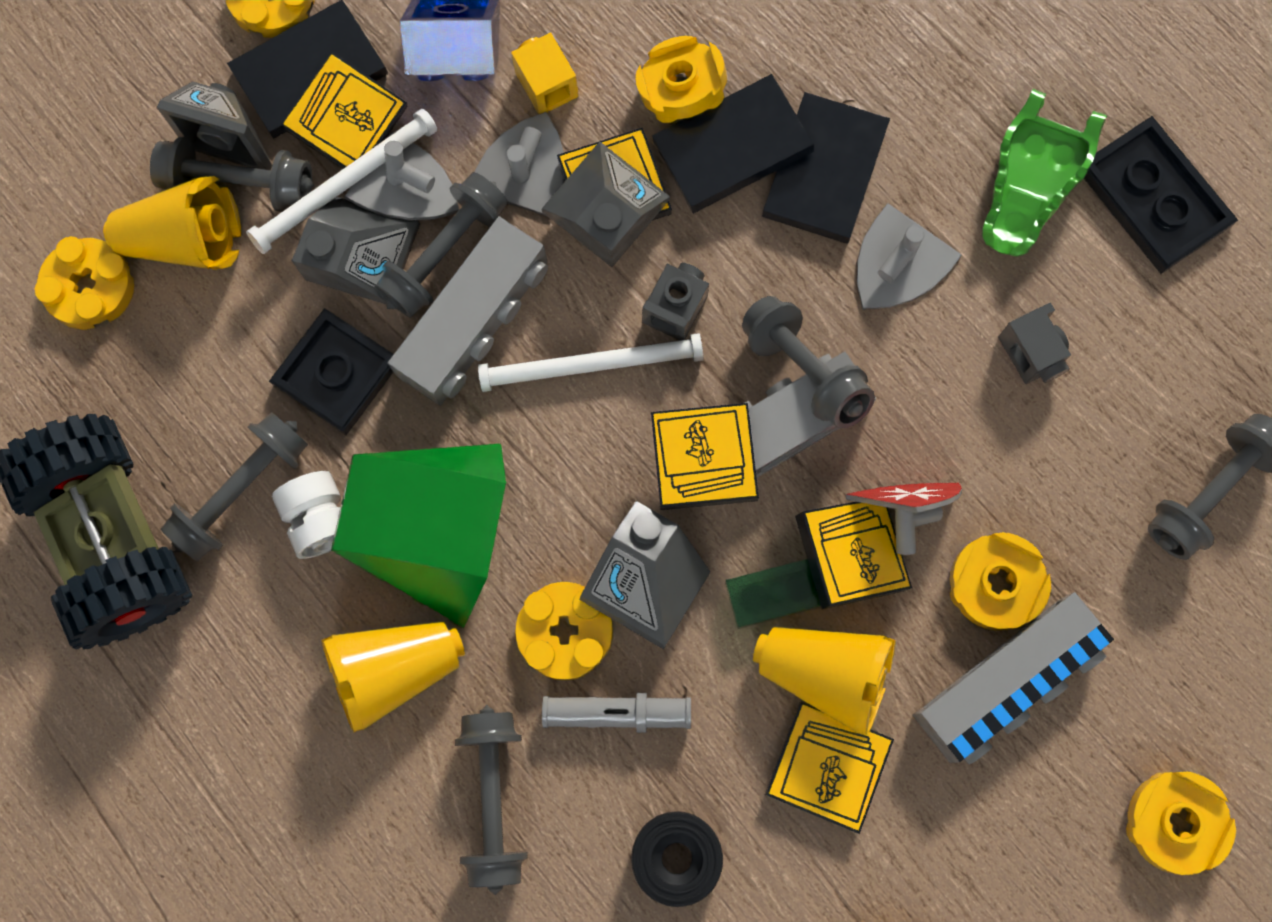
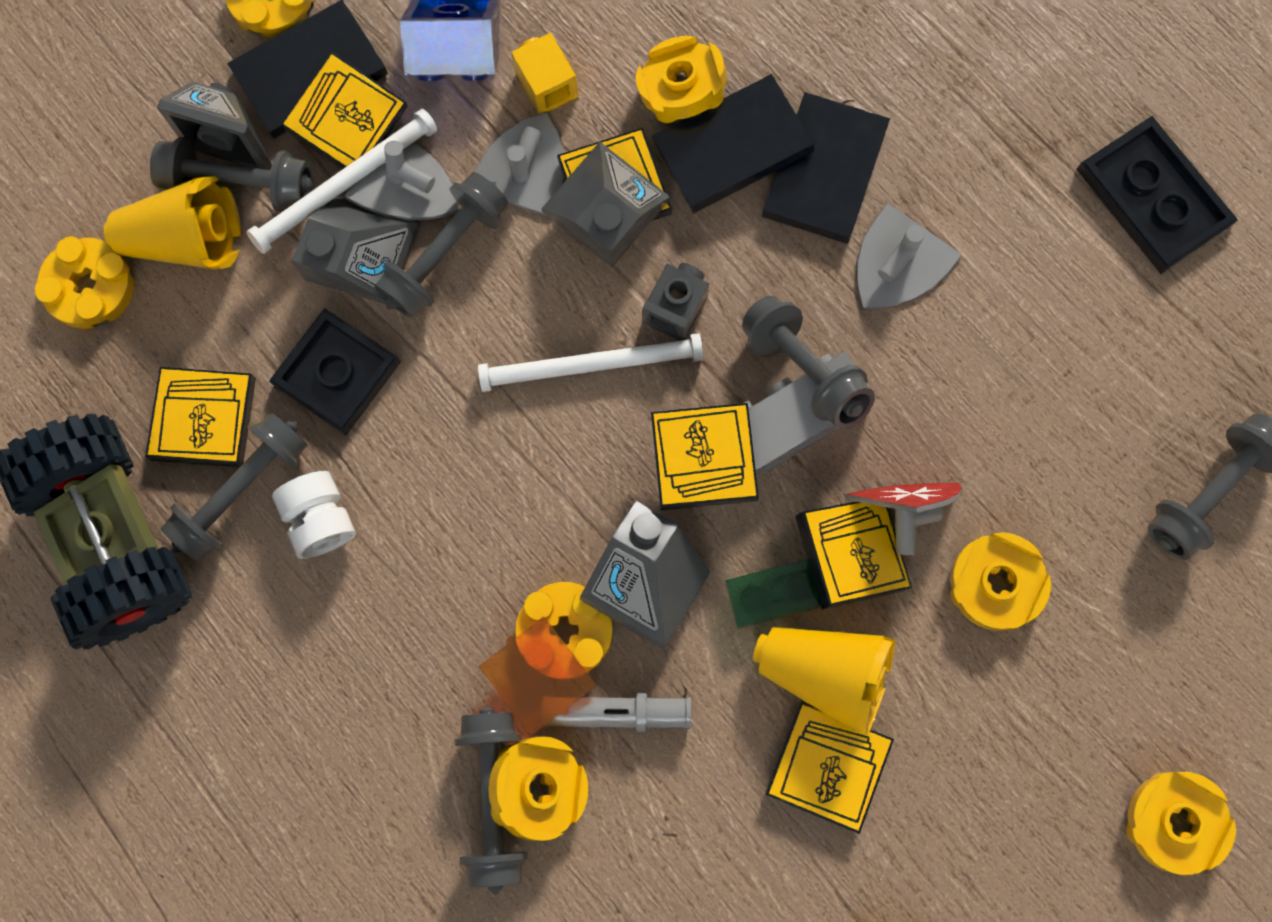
yellow cone [321,622,465,733] -> none
green wedge [331,443,506,628] -> none
light grey brick [388,216,548,406] -> none
black tyre [631,811,723,907] -> none
light grey brick [912,592,1114,765] -> none
bright green animal [982,89,1108,257] -> none
dark grey brick [998,302,1071,384] -> none
none -> yellow tile [145,367,256,467]
none -> clear orange piece [479,616,596,737]
none -> yellow plate [488,737,588,841]

